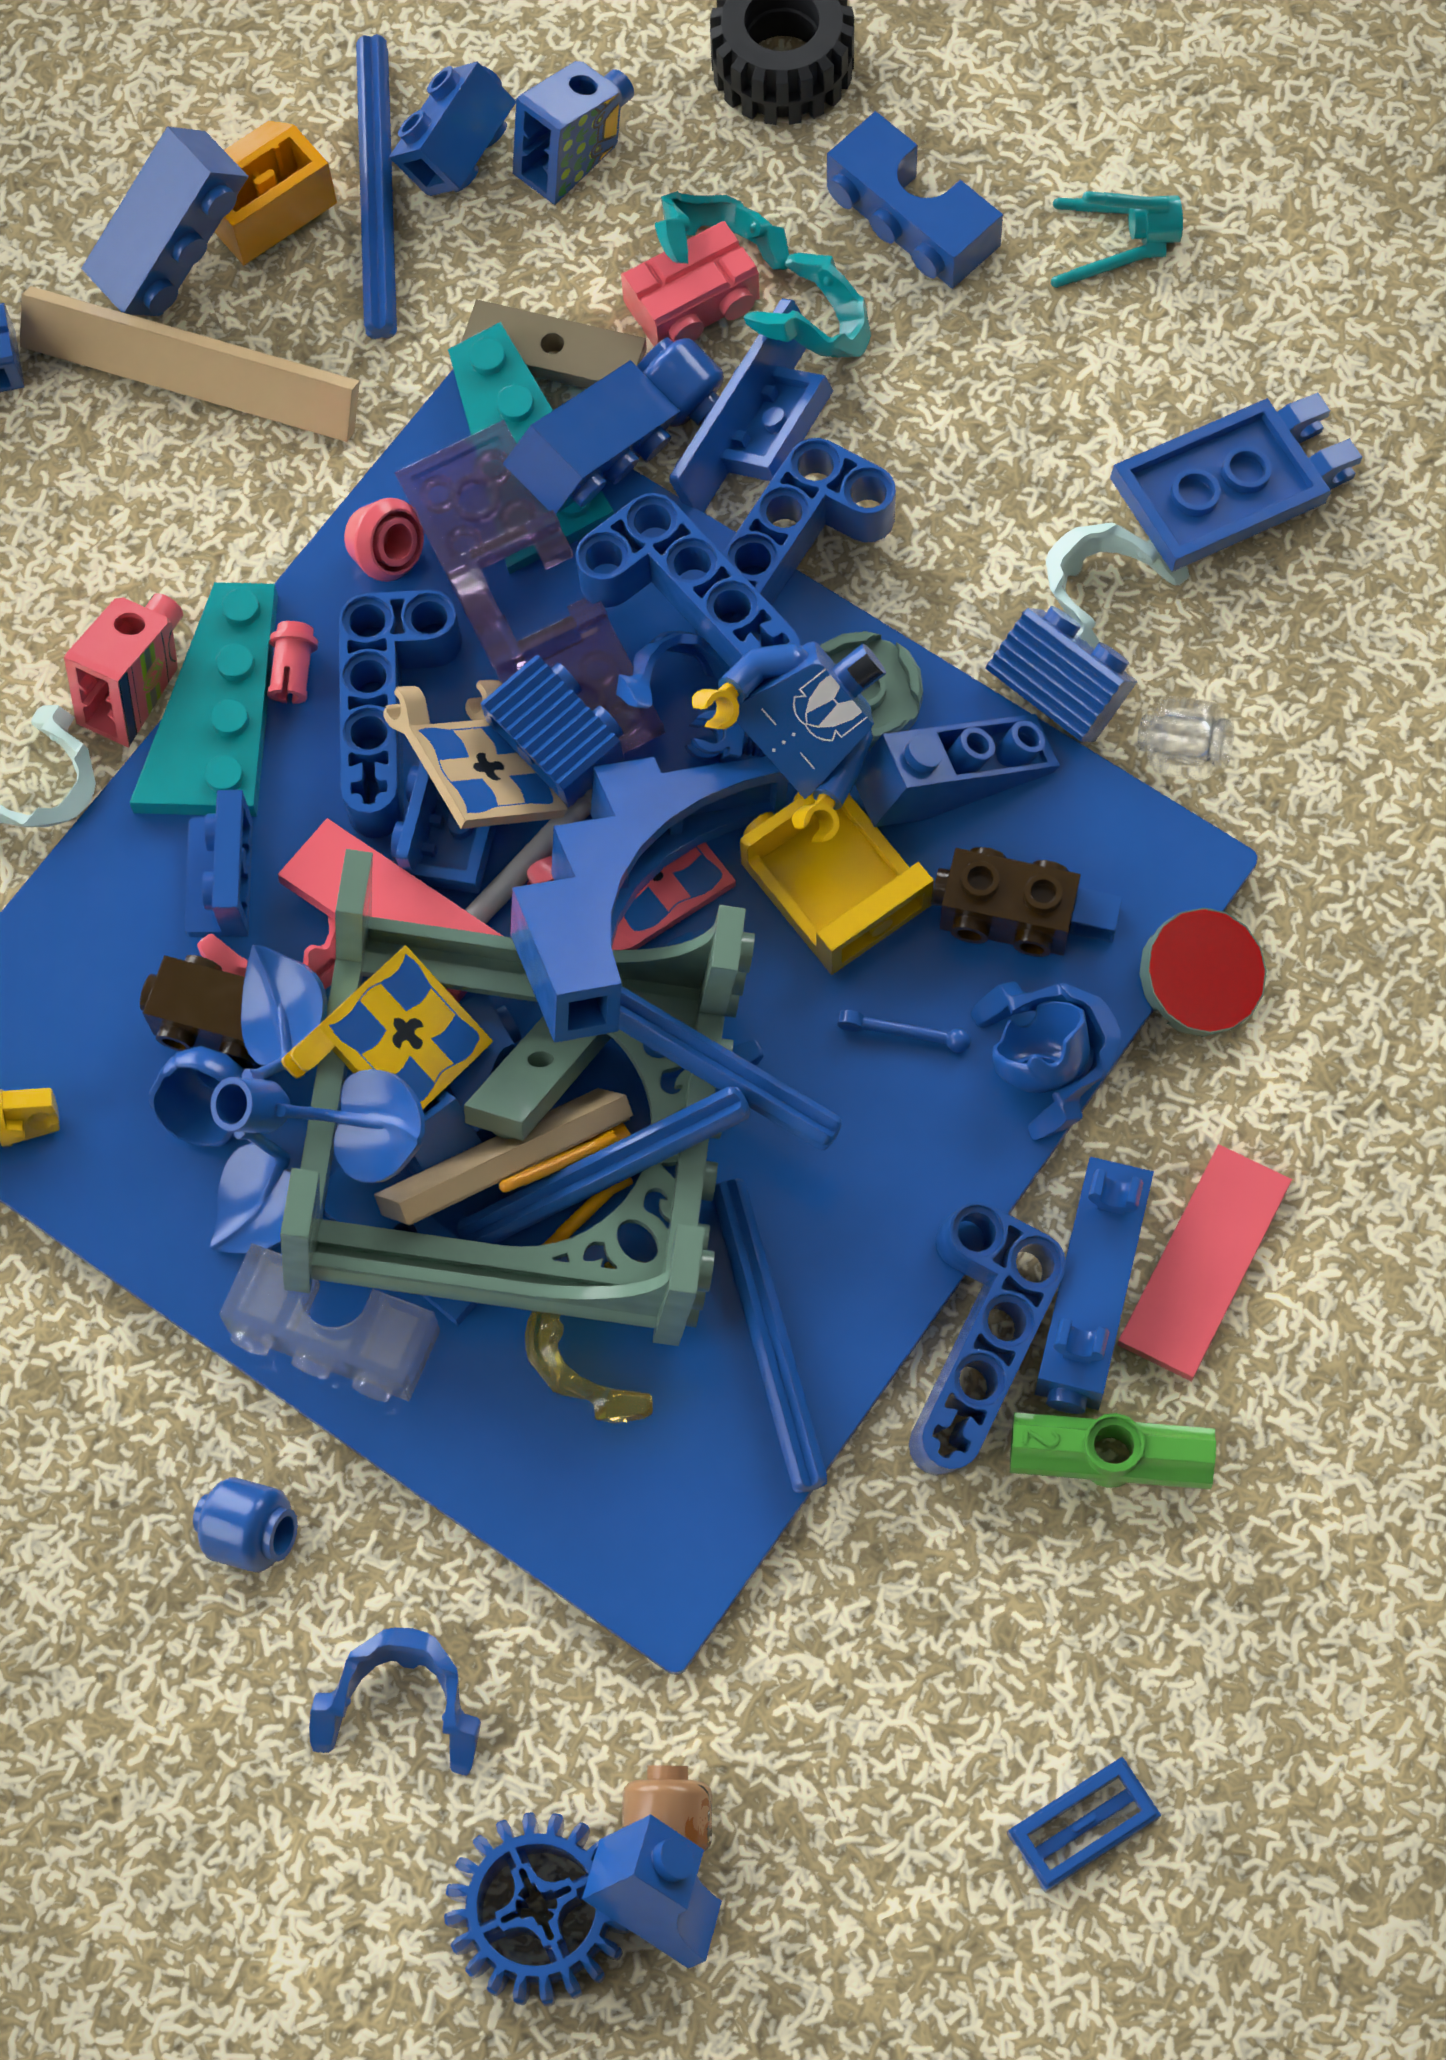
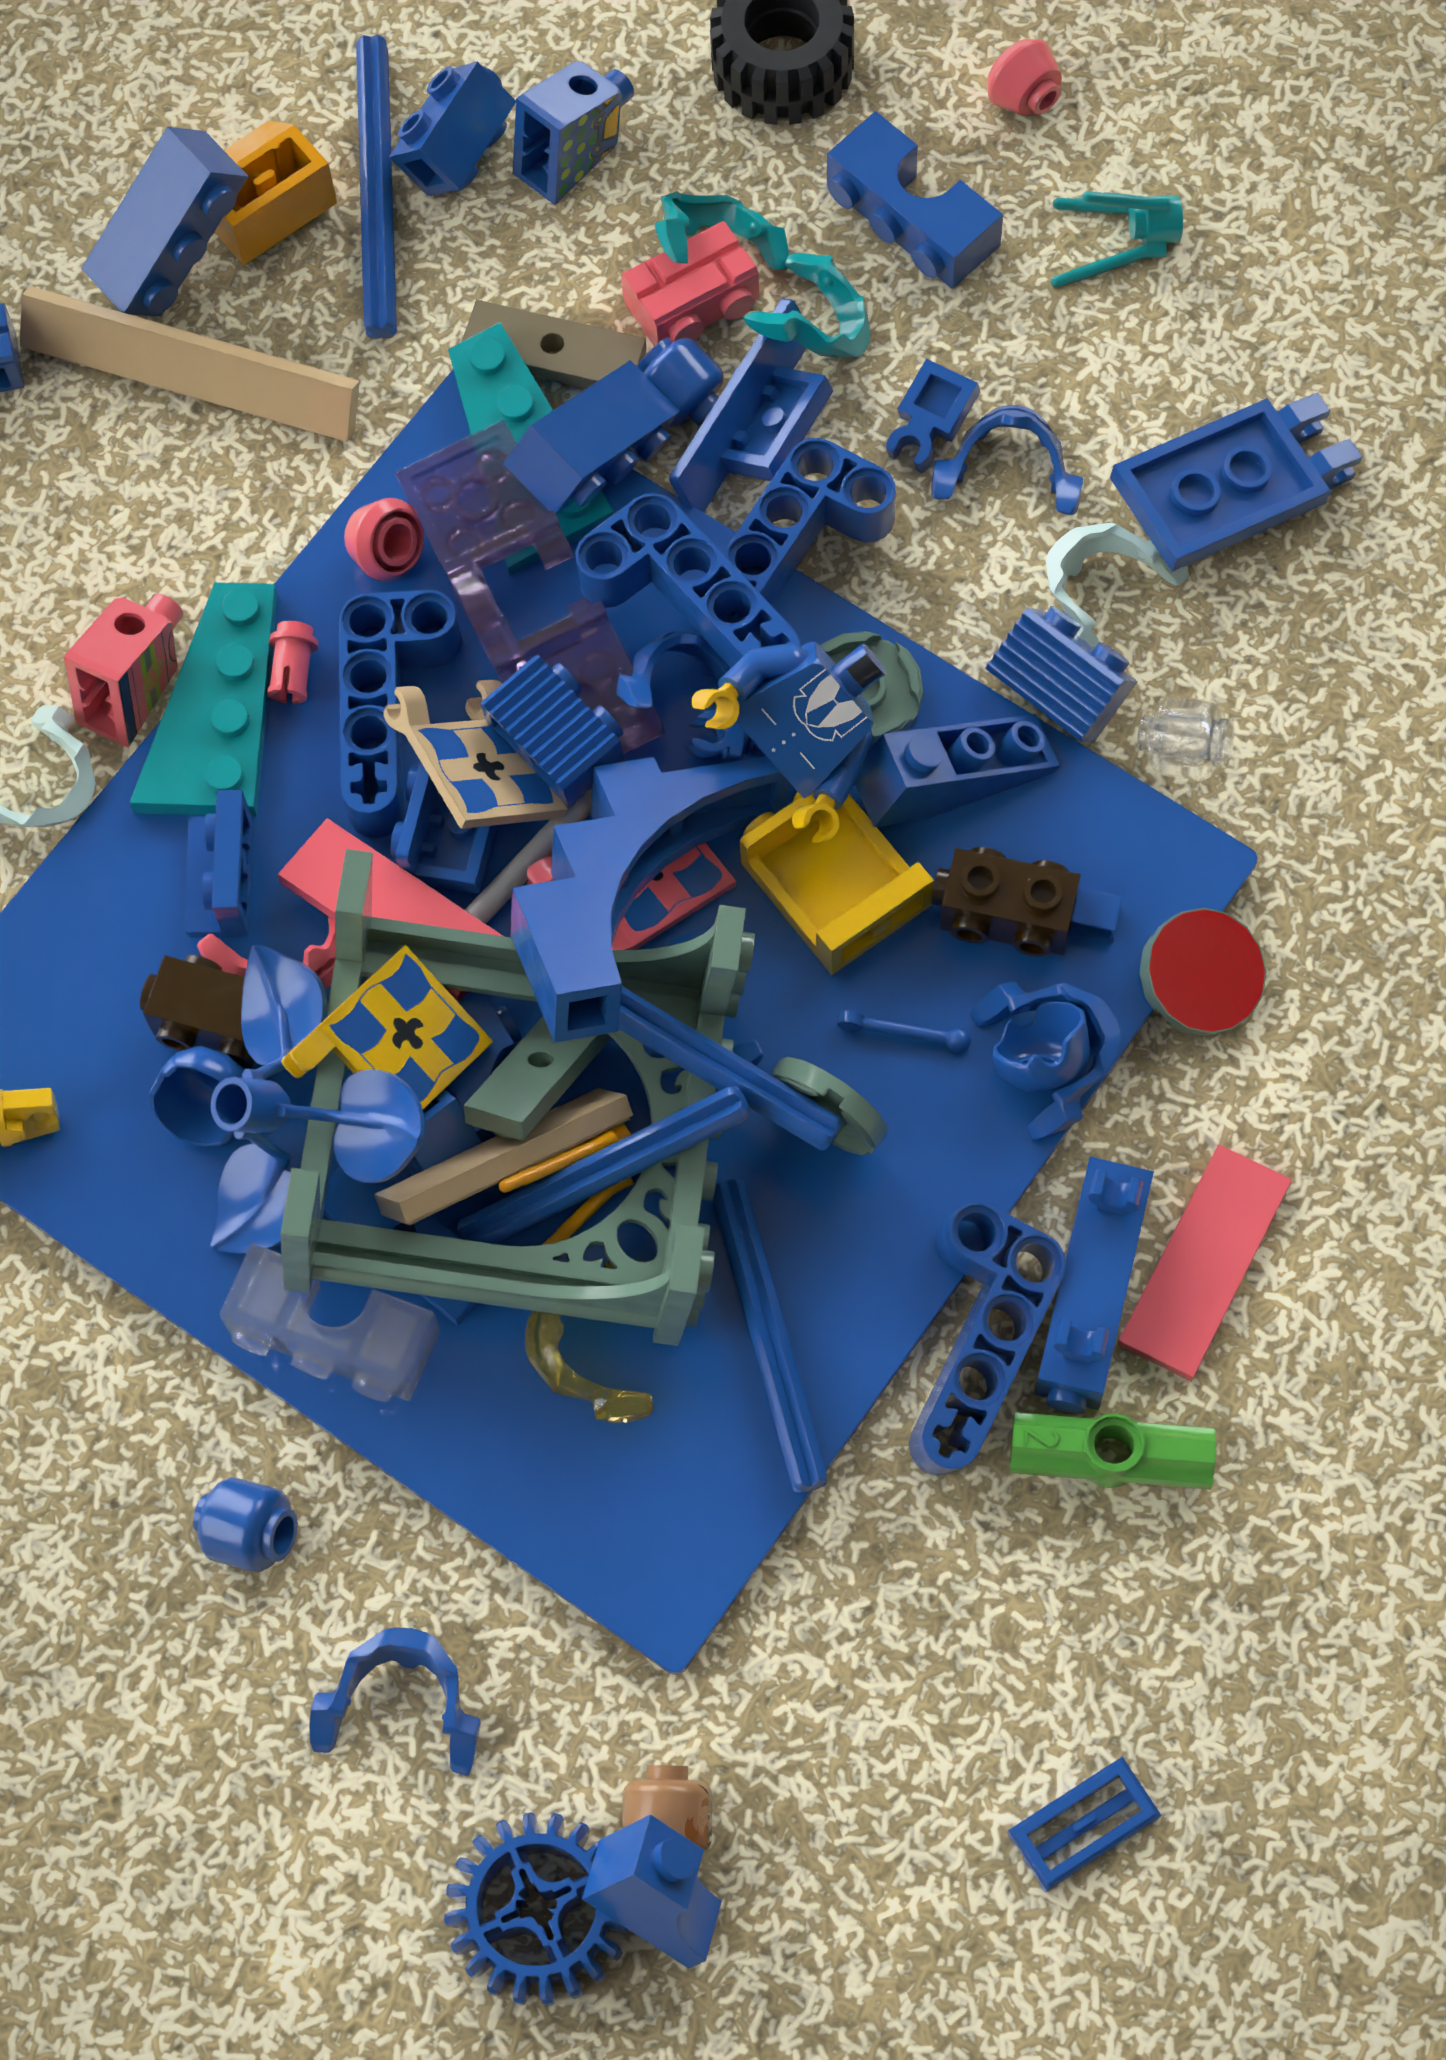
none -> sand green tile [771,1057,888,1155]
none -> blue plate [886,358,981,473]
none -> blue helmet [931,405,1083,515]
none -> coral cone [987,39,1062,116]

